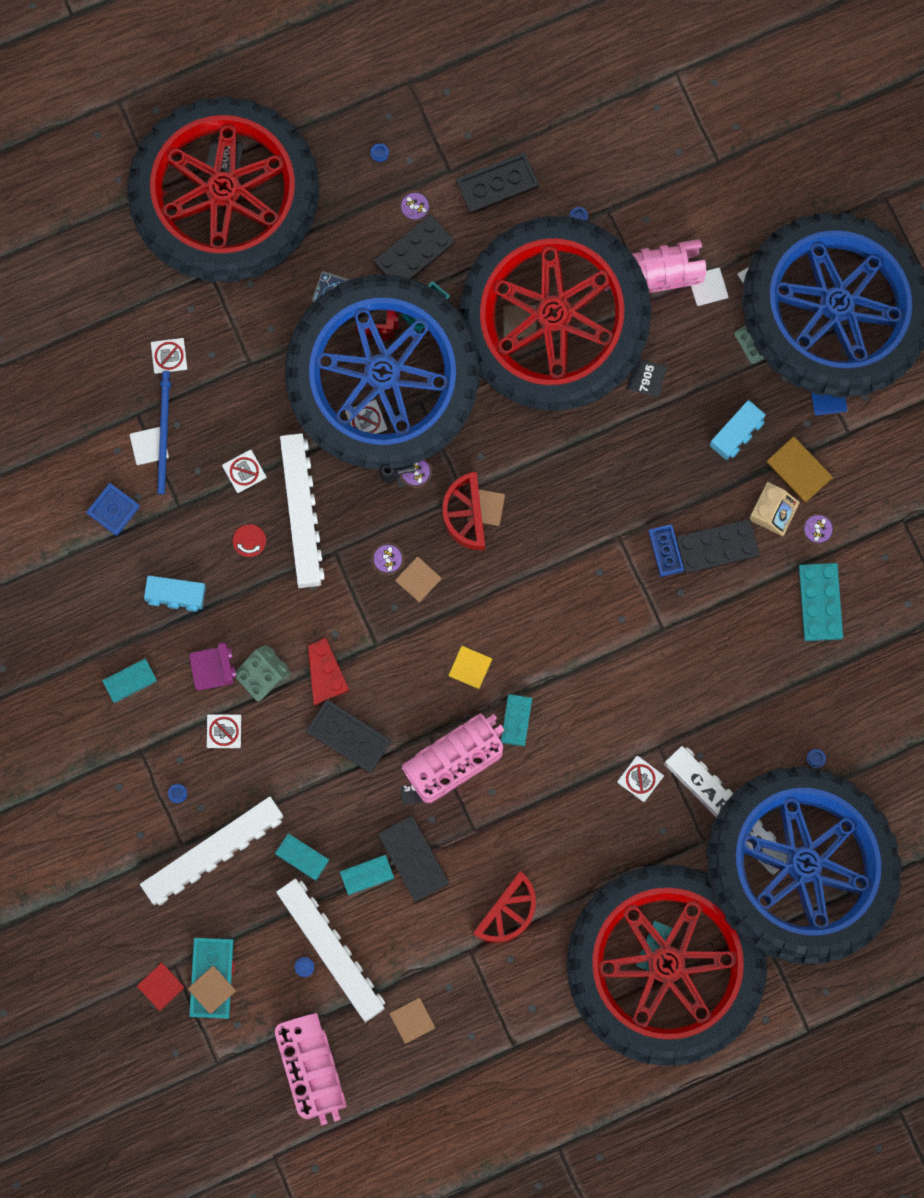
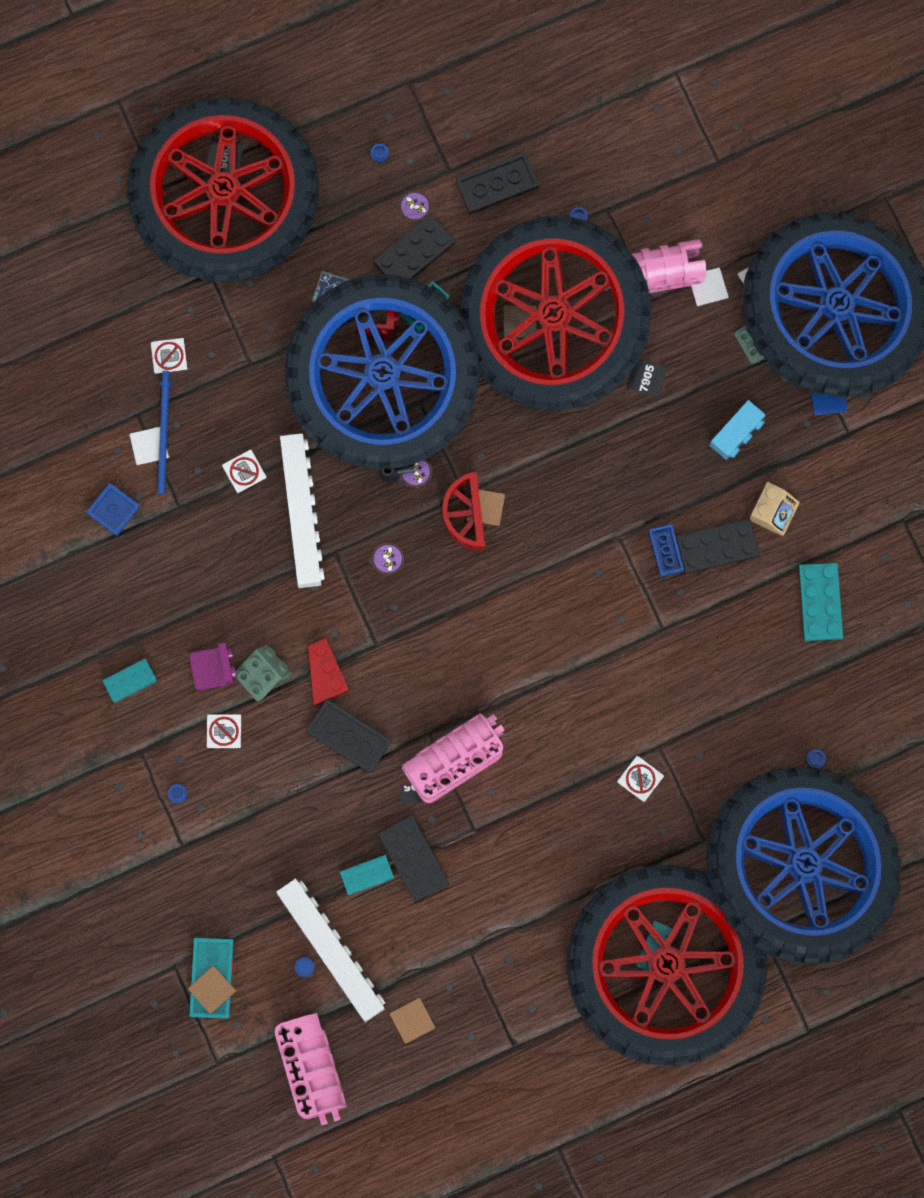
red sticker [137,963,184,1011] -> none
white brick [140,797,284,906] -> none
medium azure brick [144,576,206,612] -> none
red sticker [233,524,266,557] -> none
teal piece [275,833,329,881] -> none
sticker [345,400,387,434] -> none
medium nougat sticker [395,557,442,602] -> none
yellow sticker [449,646,492,689] -> none
red window [473,871,536,943] -> none
teal piece [501,694,532,747] -> none
white brick [664,746,788,875] -> none
pearl gold tile [766,437,833,503] -> none
sticker [802,513,835,545] -> none

